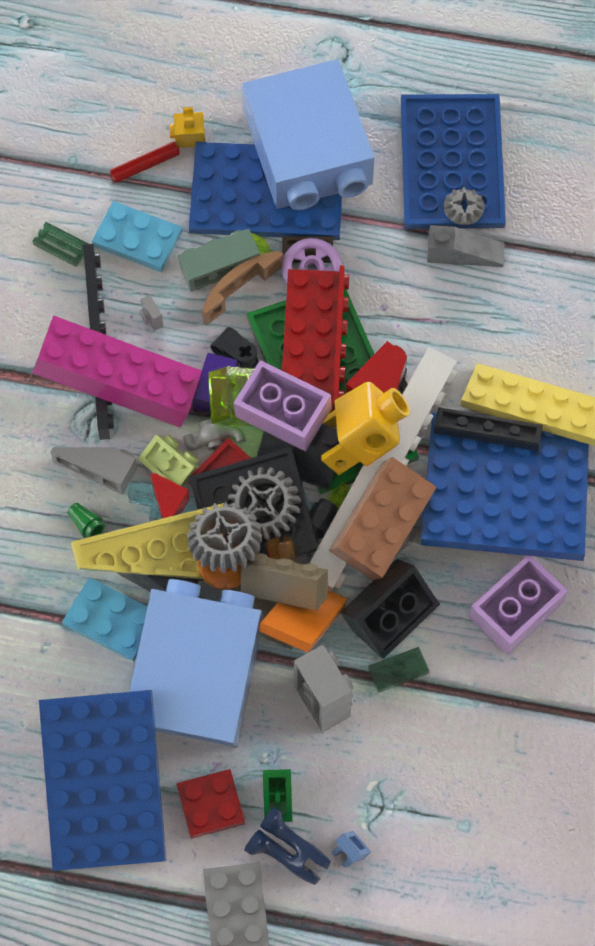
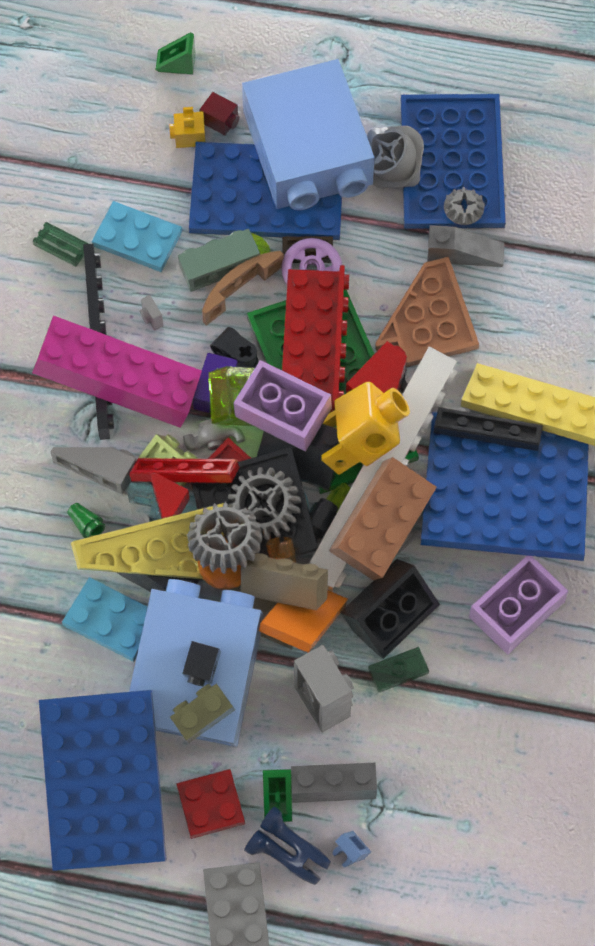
red axle [110,142,180,183] -> none
none -> red tile [130,458,239,483]
none -> green slope [155,32,196,75]
none -> olive brick [170,683,235,743]
none -> black brick [182,641,221,687]
none -> dark red brick [199,92,240,136]
none -> flat silver brick [291,762,377,803]
none -> light grey piece [367,126,424,188]
none -> nougat wing [375,257,479,367]

